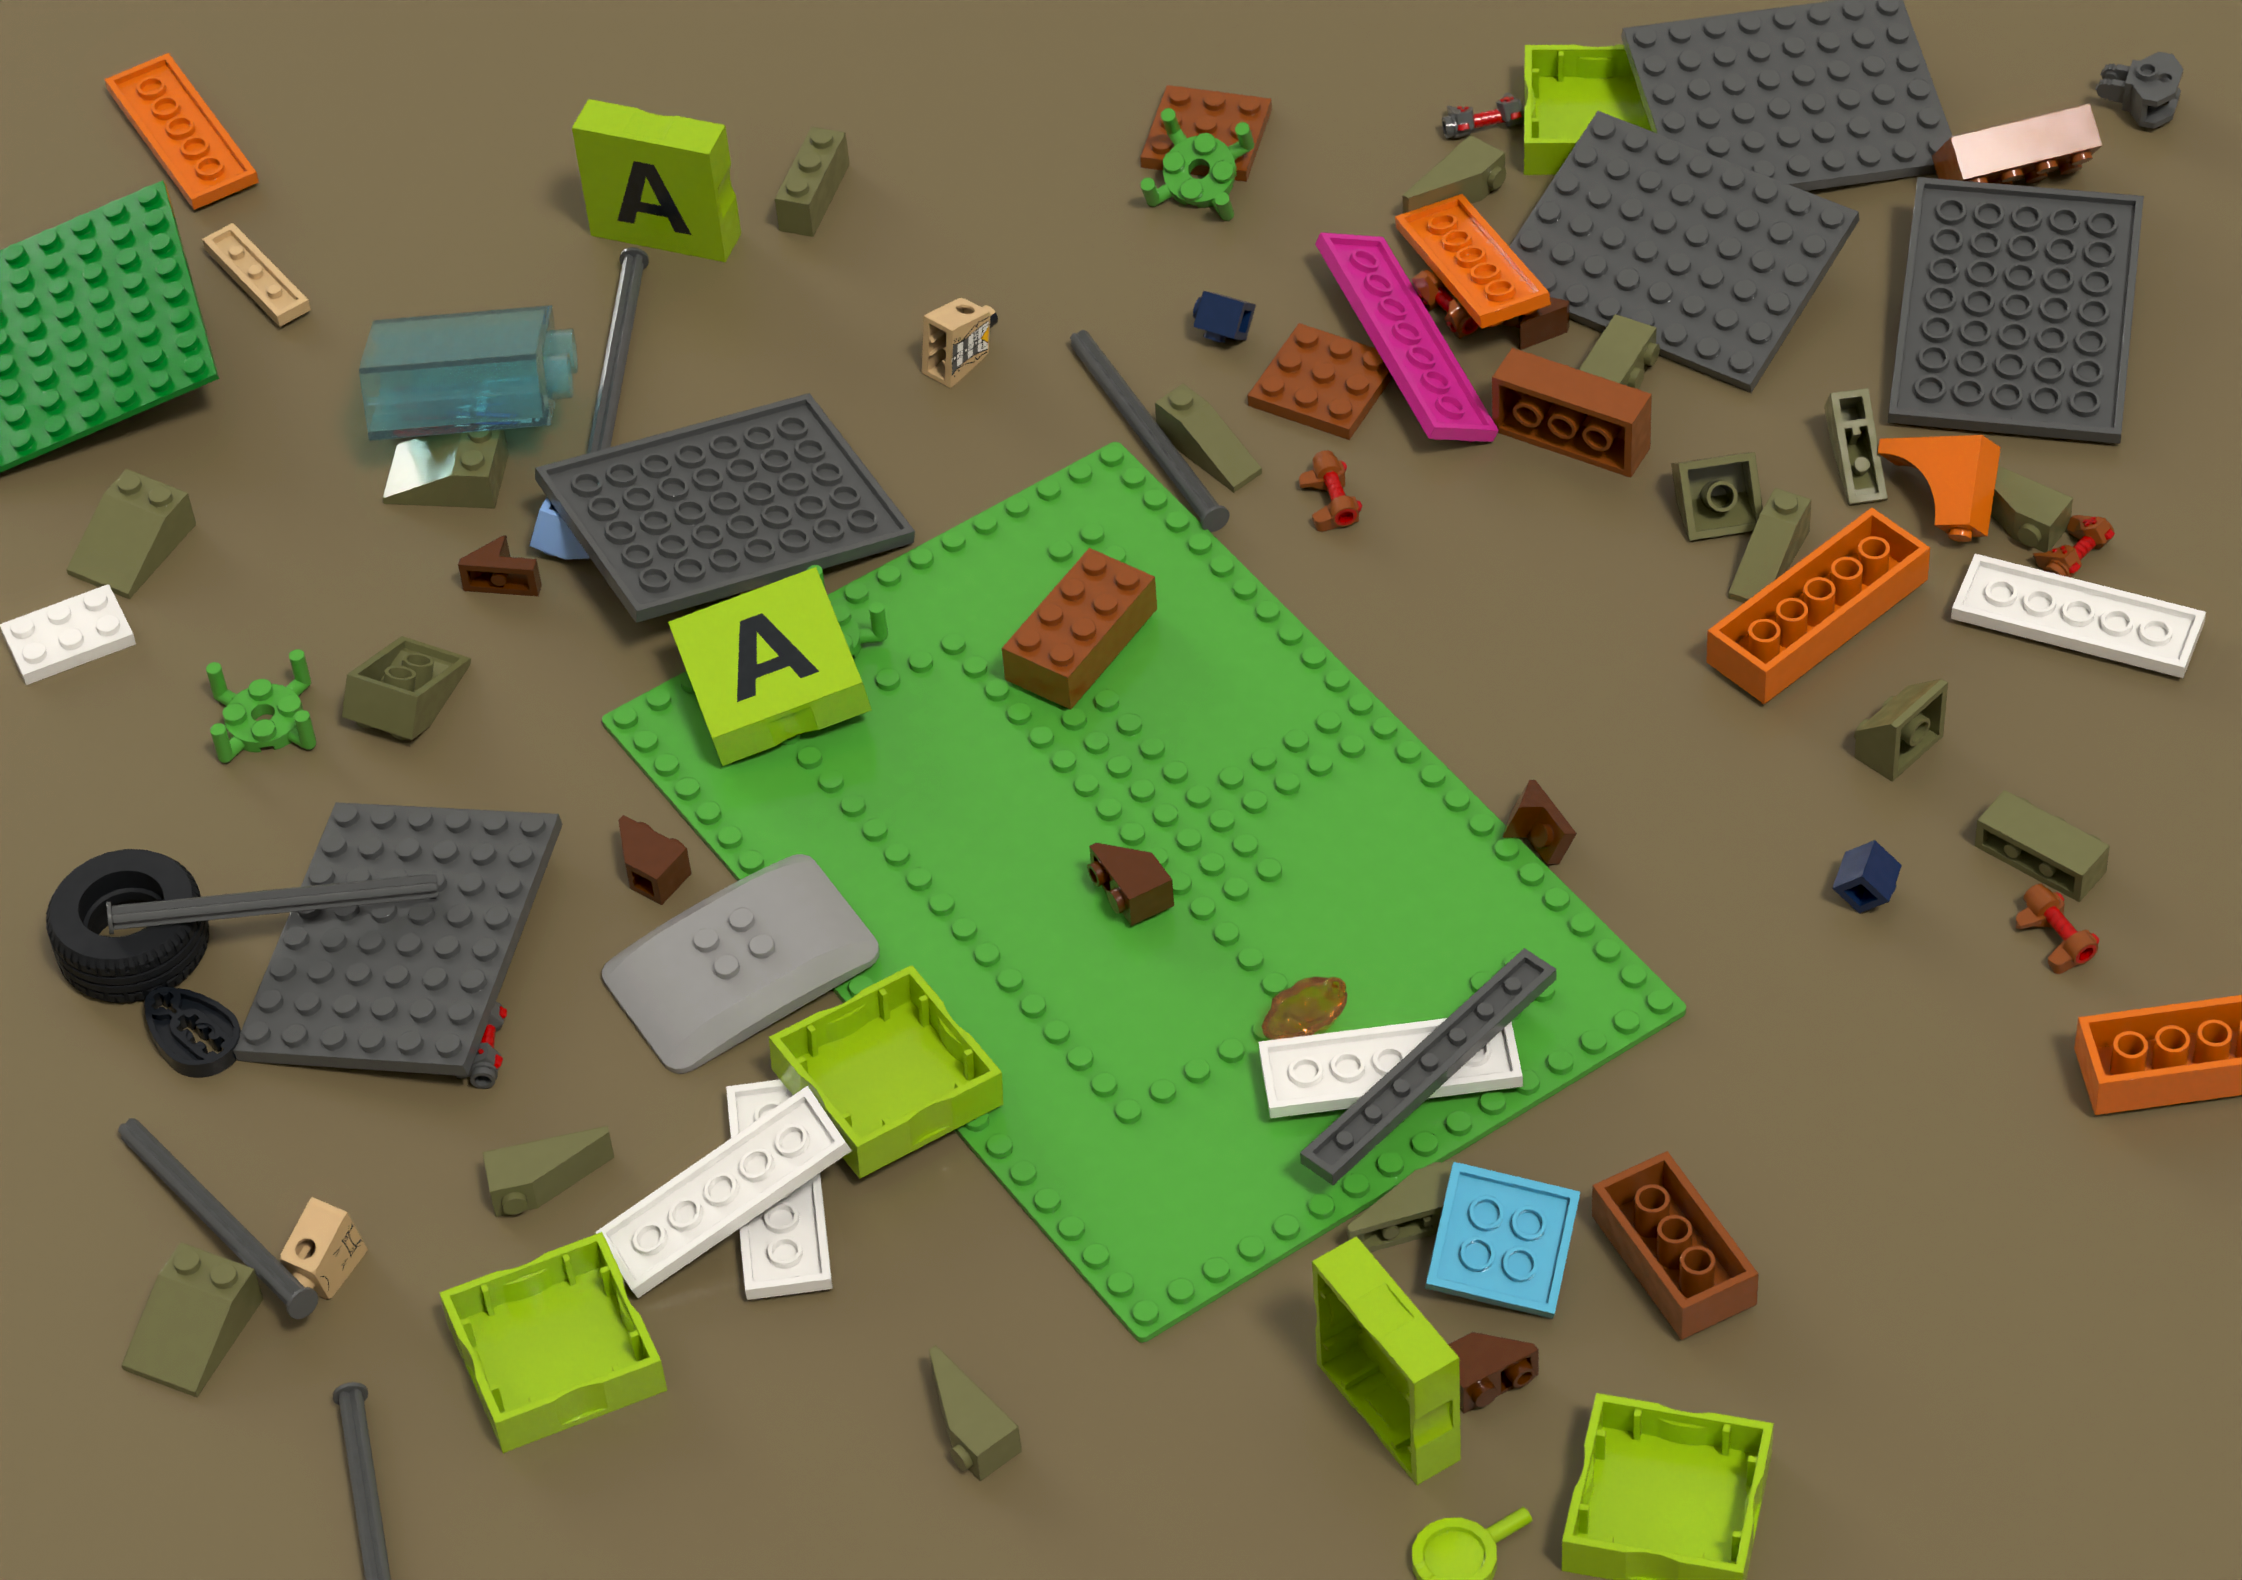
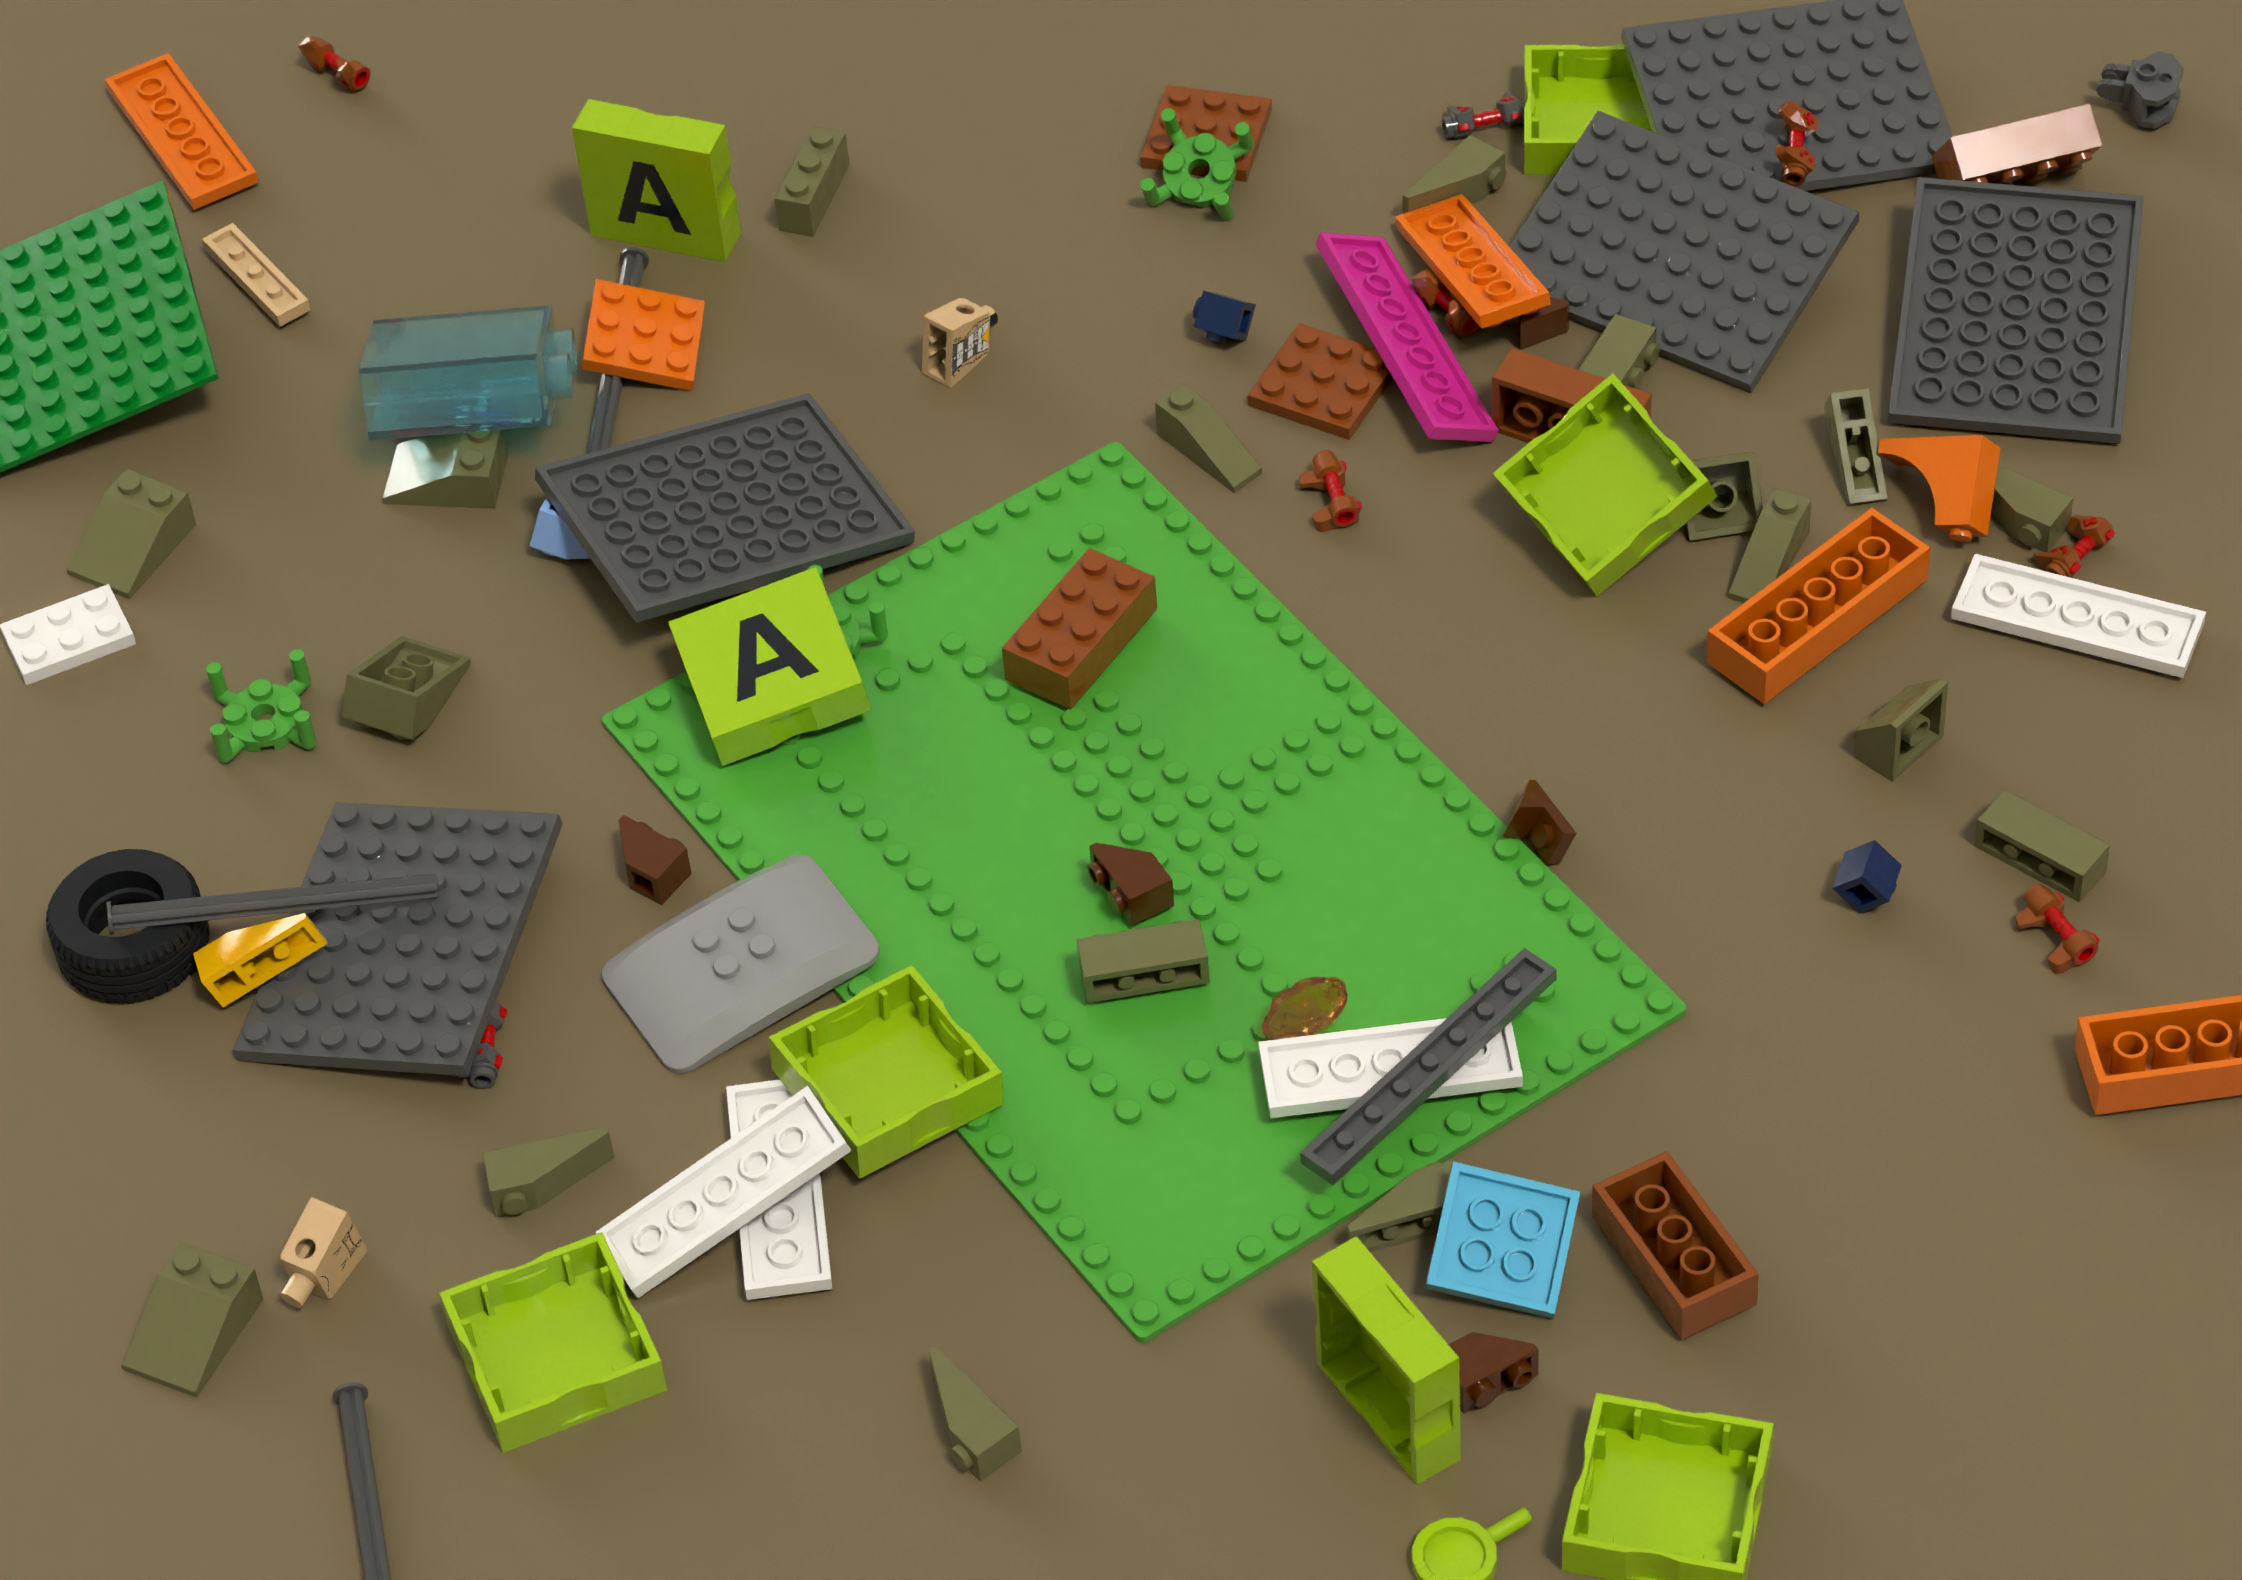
dark grey axle [118,1118,319,1319] -> none
black piece [144,986,241,1078] -> none
reddish brown slope [458,535,542,597] -> none
dark grey axle [1070,330,1230,532] -> none
none -> yellow slope [193,913,328,1008]
none -> dark orange piece [298,36,371,93]
none -> orange plate [581,279,705,391]
none -> olive brick [1076,919,1210,1003]
none -> lime tile [1493,373,1718,597]
none -> dark orange piece [1775,100,1818,186]

